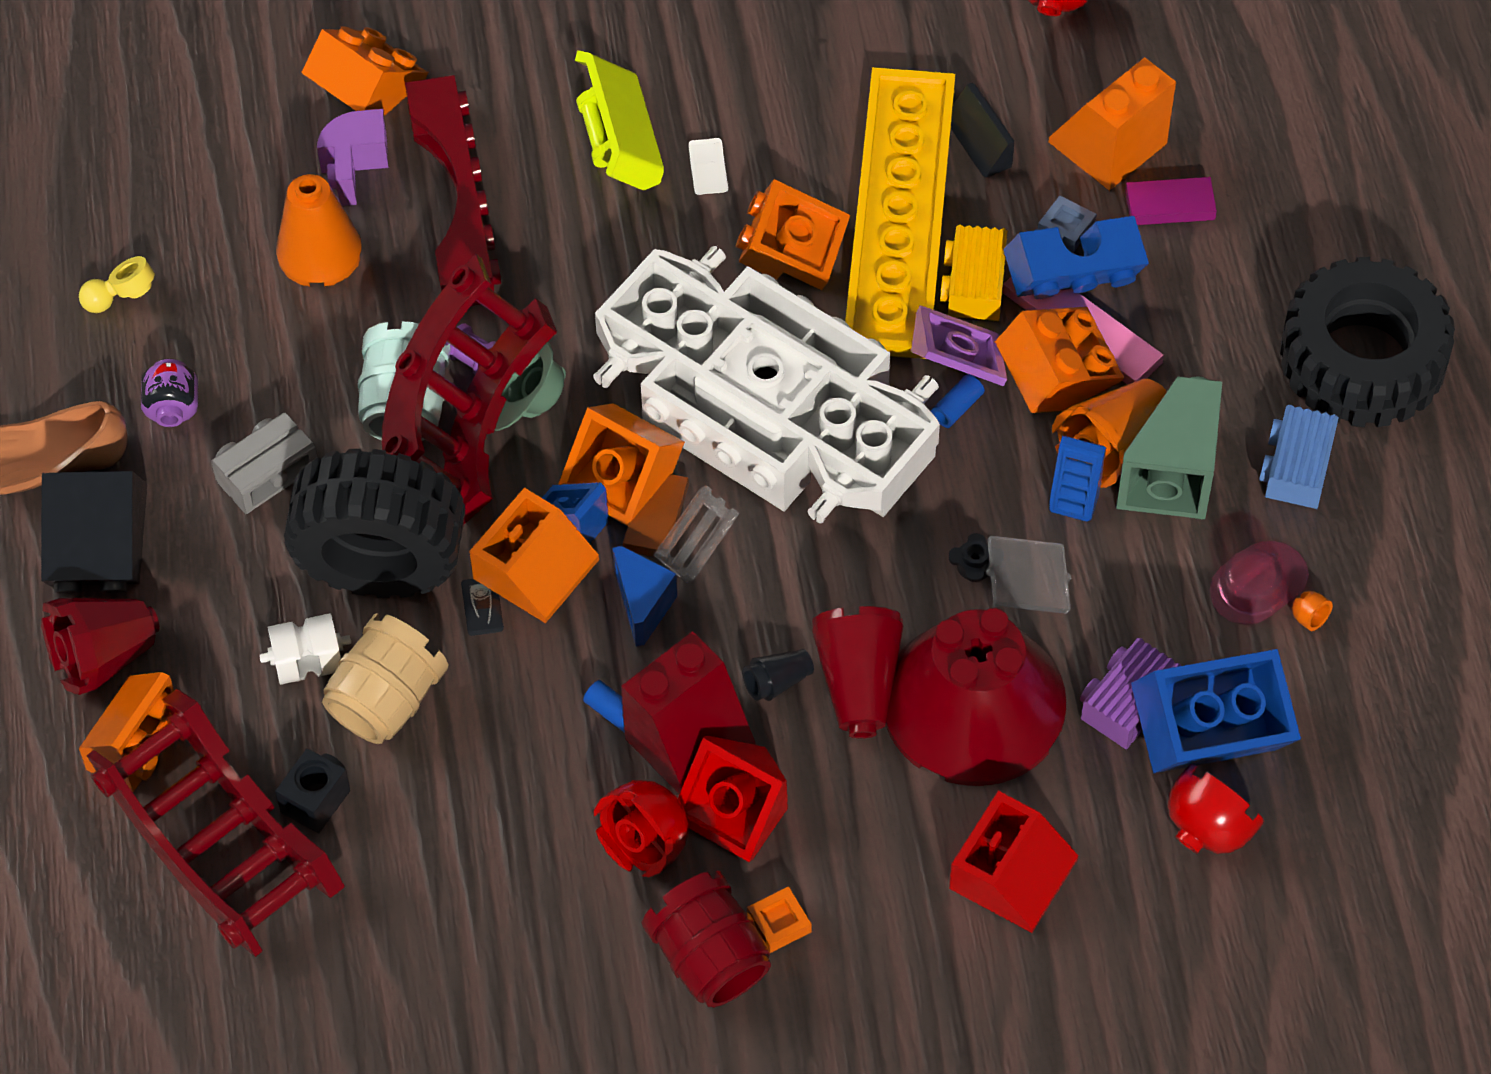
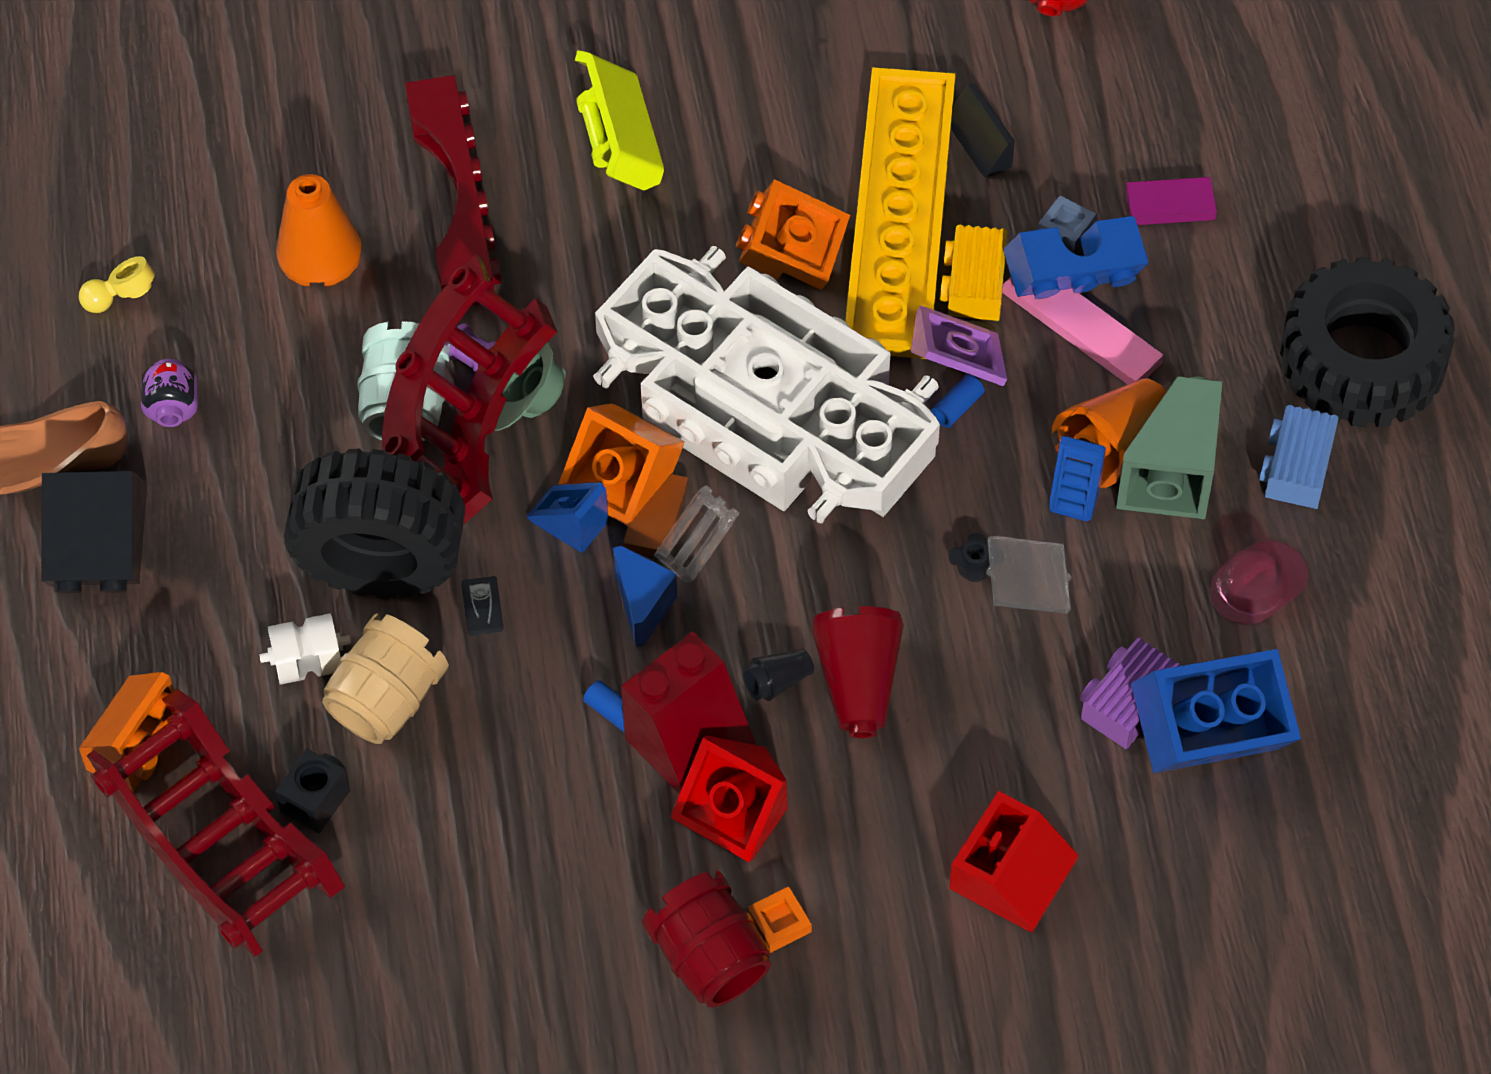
dark red cone [41,598,160,695] -> none
light grey brick [211,413,317,514] -> none
orange slope [301,26,429,116] -> none
medium lavender brick [317,109,389,206] -> none
orange slope [470,487,599,624] -> none
red cylinder [594,780,689,877] -> none
white sticker [689,138,728,195] -> none
dark red cone [886,608,1066,786] -> none
orange slope [995,307,1124,413] -> none
orange slope [1048,57,1176,191] -> none
red cylinder [1168,764,1264,854] -> none
orange hinge [1292,591,1333,631] -> none

